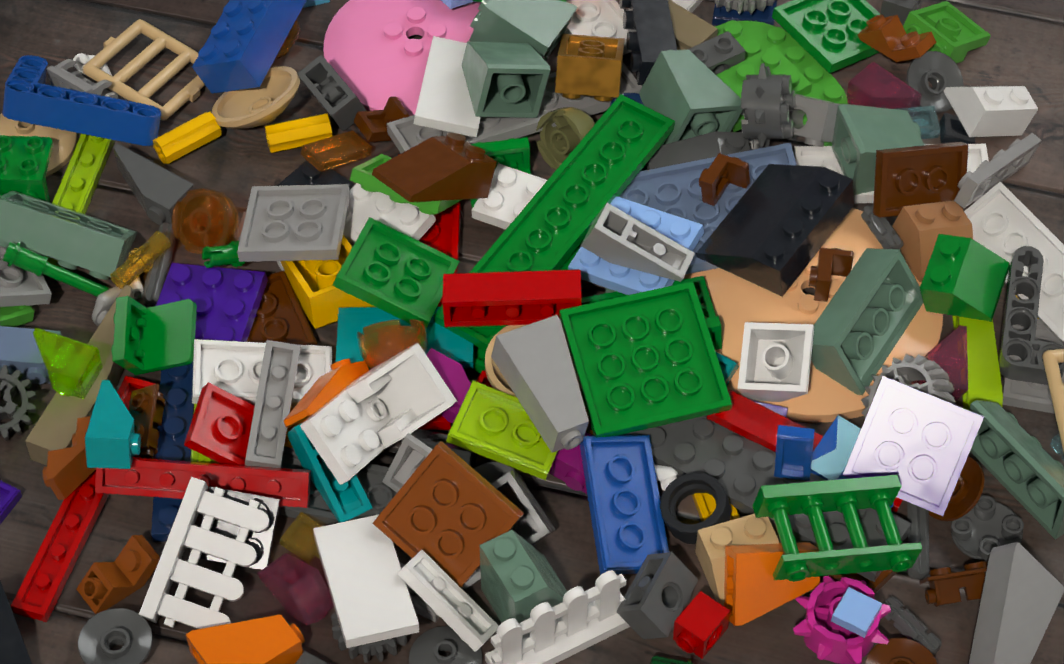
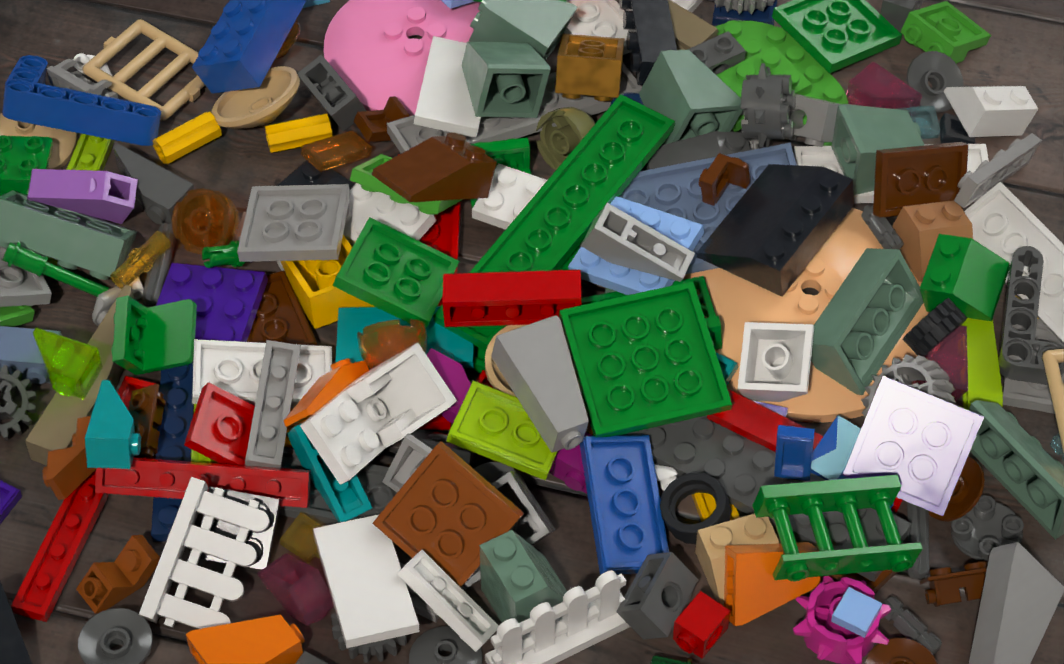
reddish brown bracket [809,248,854,302] -> none
dark orange slope [857,14,936,62] -> none
none -> medium lavender slope [27,169,138,224]
none -> black tyre [903,298,967,357]

